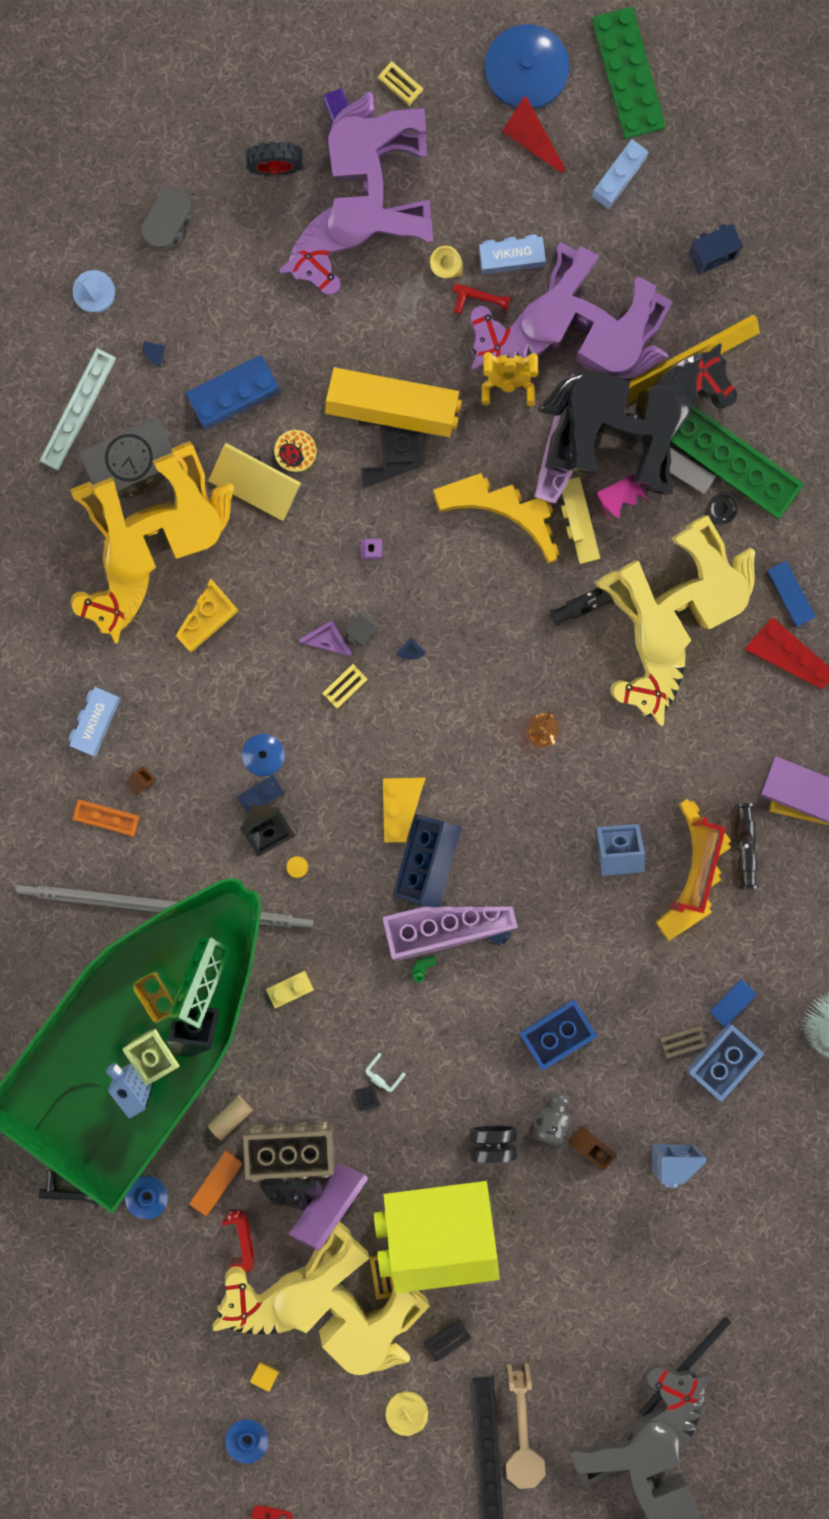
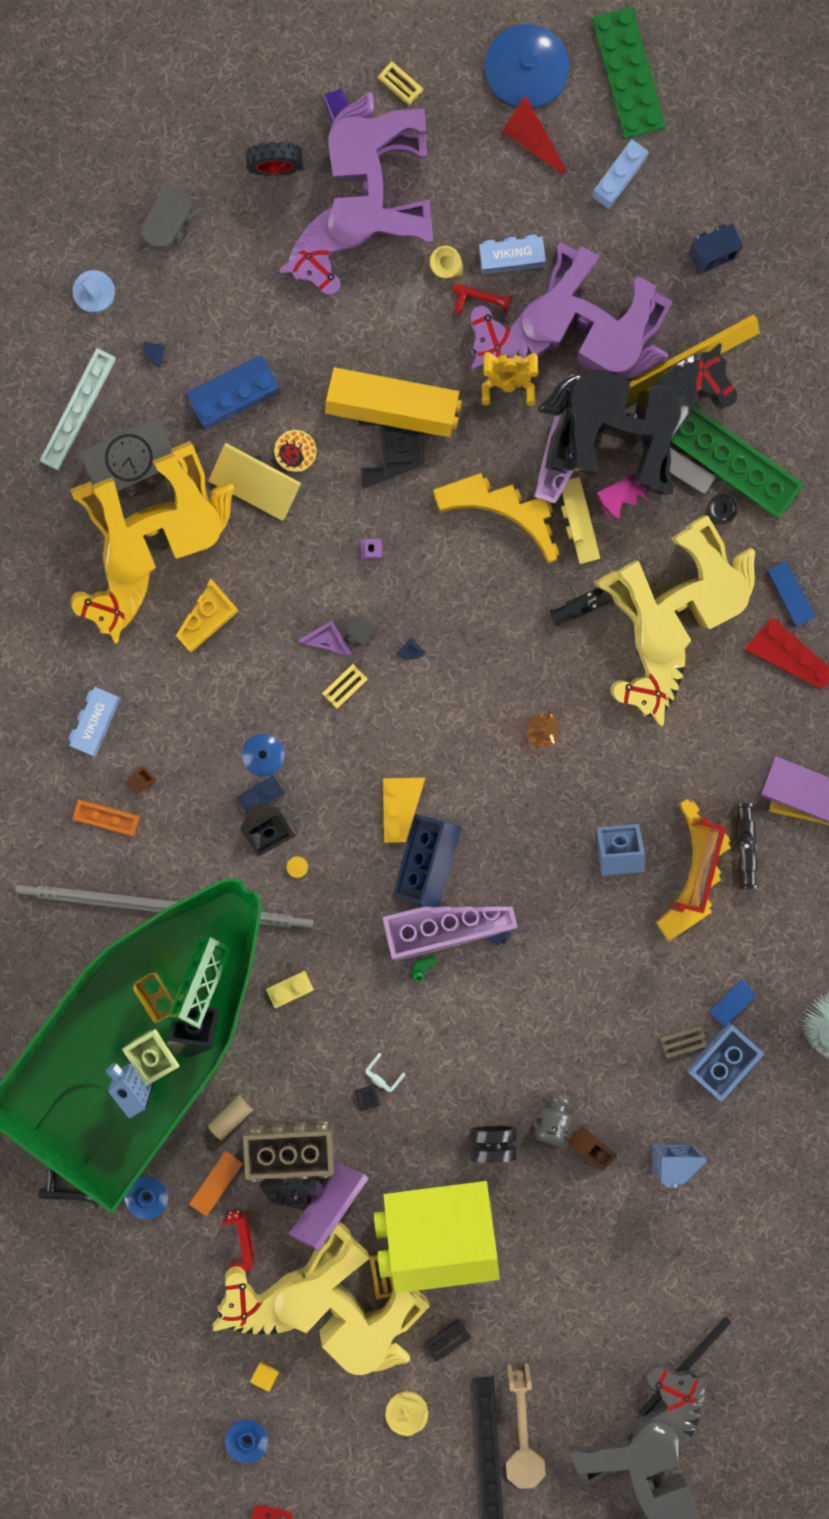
blue brick [518,998,598,1071] -> none

